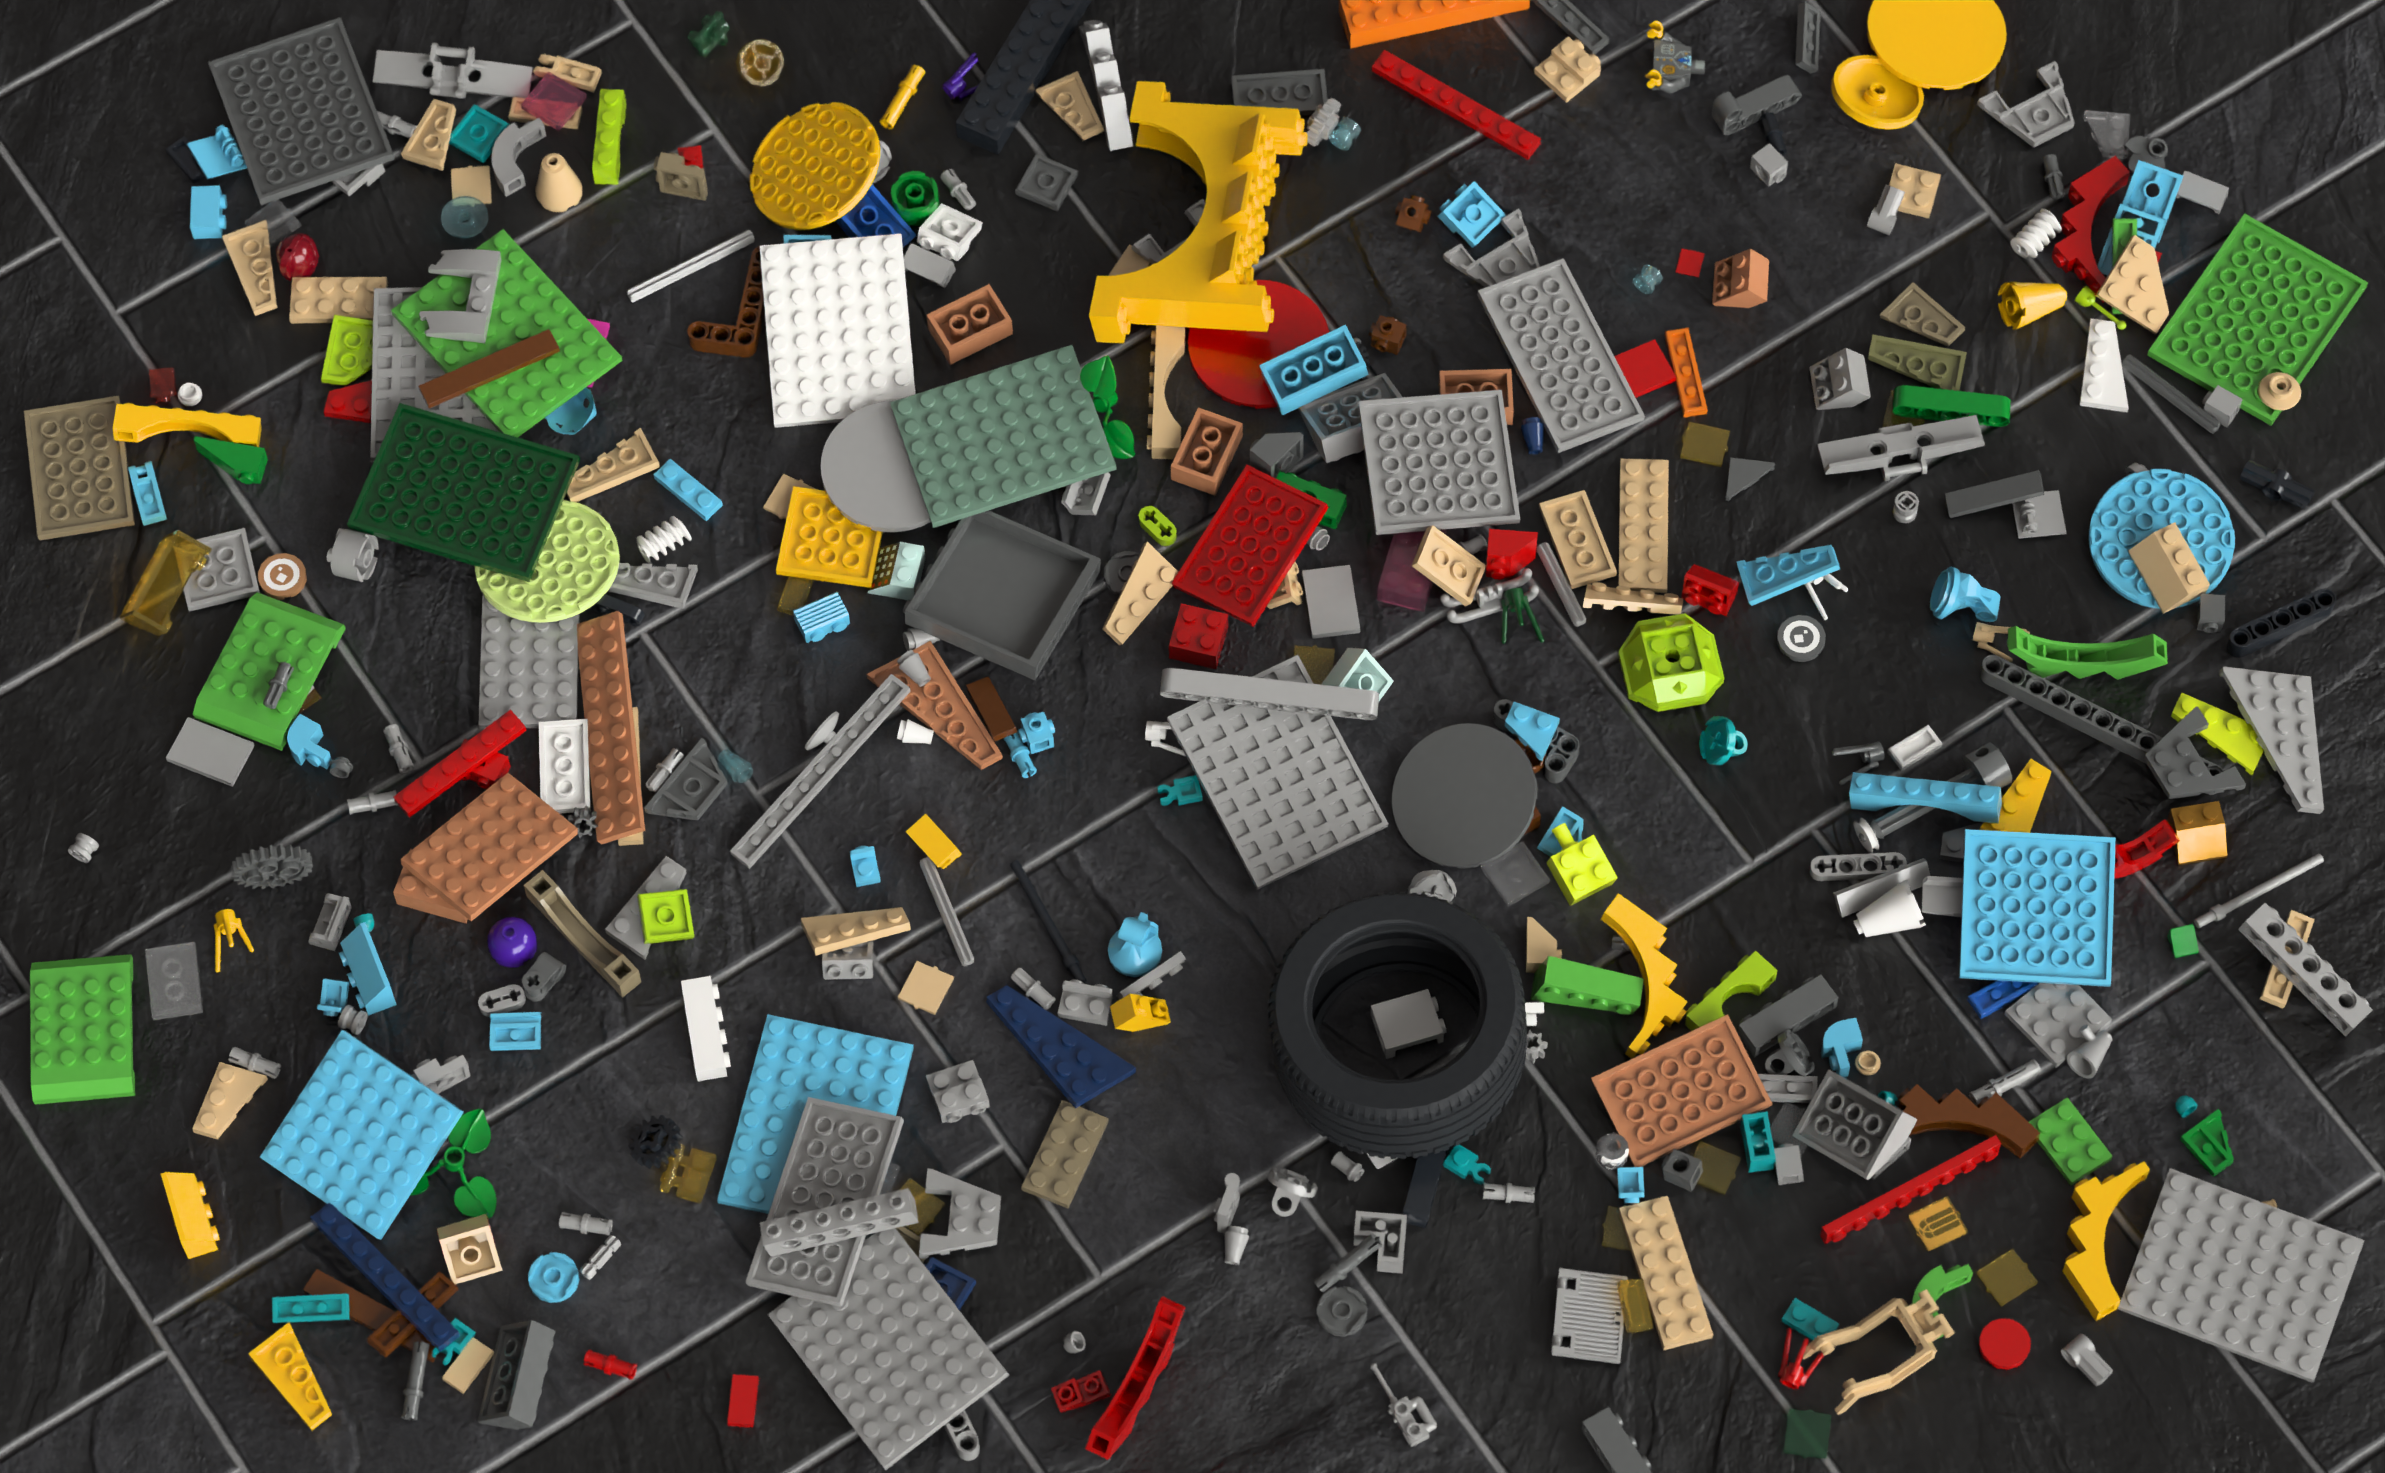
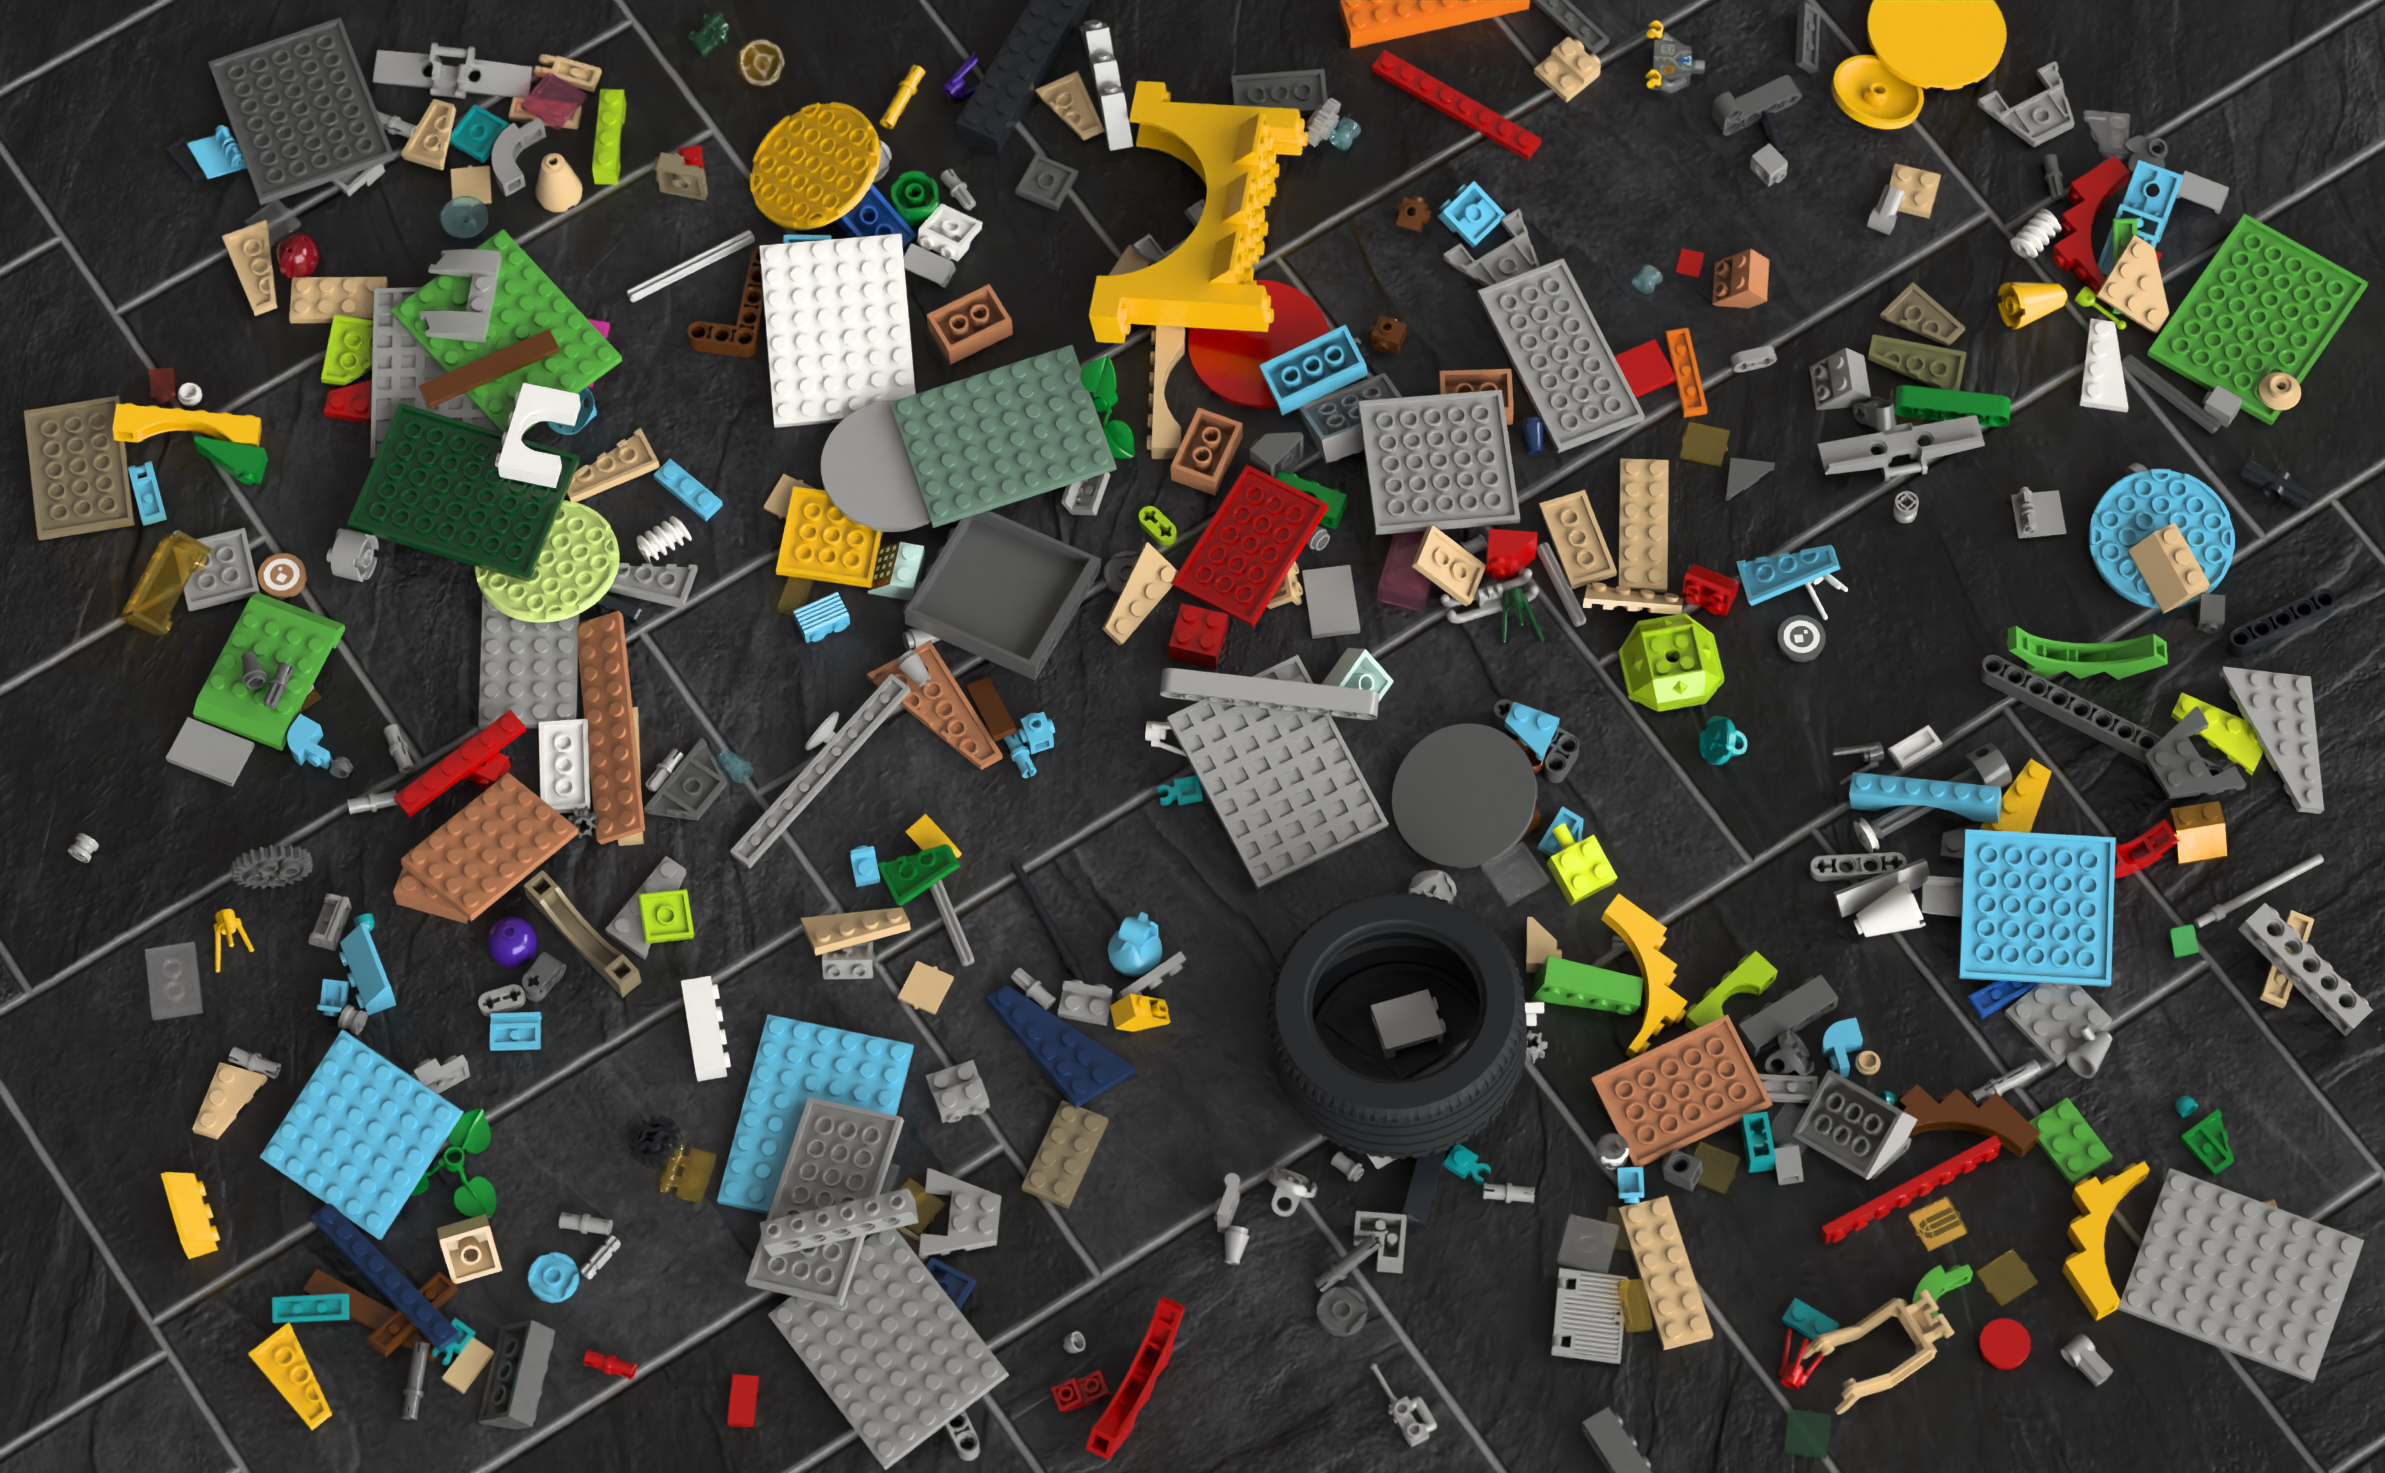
bright green slope [30,954,135,1104] -> none
medium azure brick [190,186,227,239] -> none
white cone [897,719,934,745] -> none
clear yellow piece [1294,645,1335,685] -> none
medium azure piece [1930,566,2001,622] -> none
dark grey tile [1945,470,2045,518] -> none
tan plant [1973,622,2030,662] -> none
none -> dark grey cone [241,652,267,689]
none -> white arch [495,383,581,488]
none -> green wing [877,844,960,906]
none -> clear tile [1557,1214,1620,1274]
none -> light grey beam [1730,346,1777,372]
none -> dark grey piece [1853,396,1896,430]

